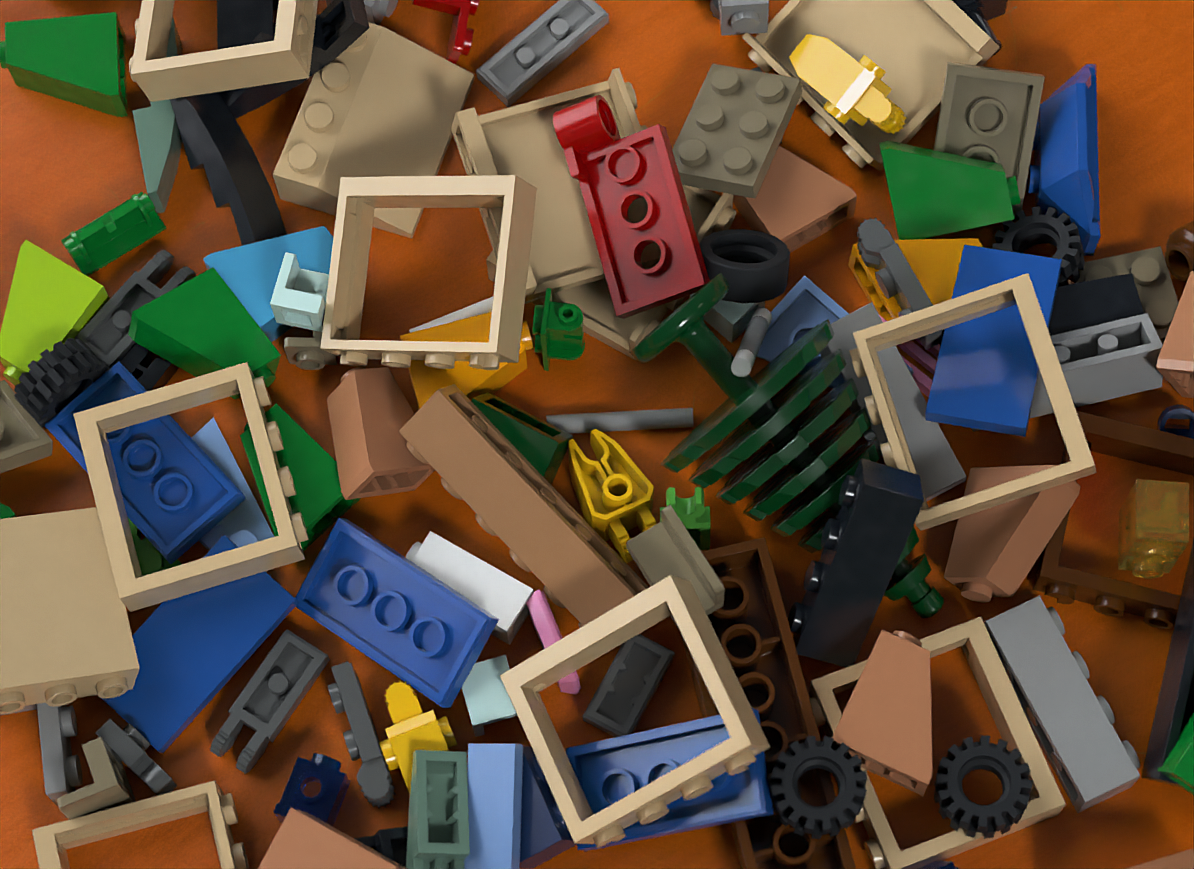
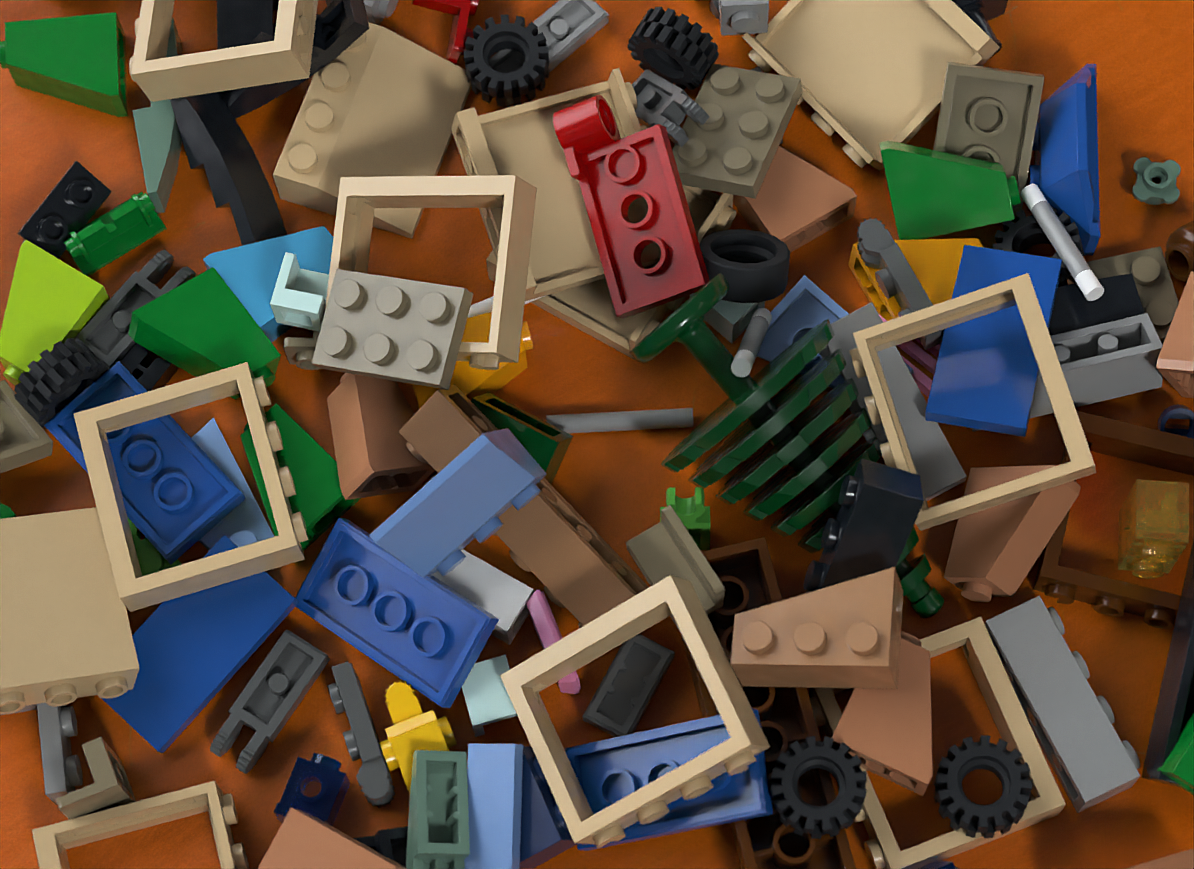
dark grey plate [95,719,177,796] -> none
green hinge [533,288,585,371] -> none
yellow hinge [568,429,657,563] -> none
yellow hinge [789,34,906,134] -> none
none -> black hinge [17,161,112,259]
none -> plate [311,269,474,390]
none -> medium blue slope [369,428,547,578]
none -> black tyre [464,15,550,107]
none -> black tyre [627,7,719,91]
none -> dark grey hinge [632,69,710,147]
none -> medium nougat wedge [730,567,903,689]
none -> light grey bar [1020,184,1104,301]
none -> sand green plate [1132,157,1181,205]

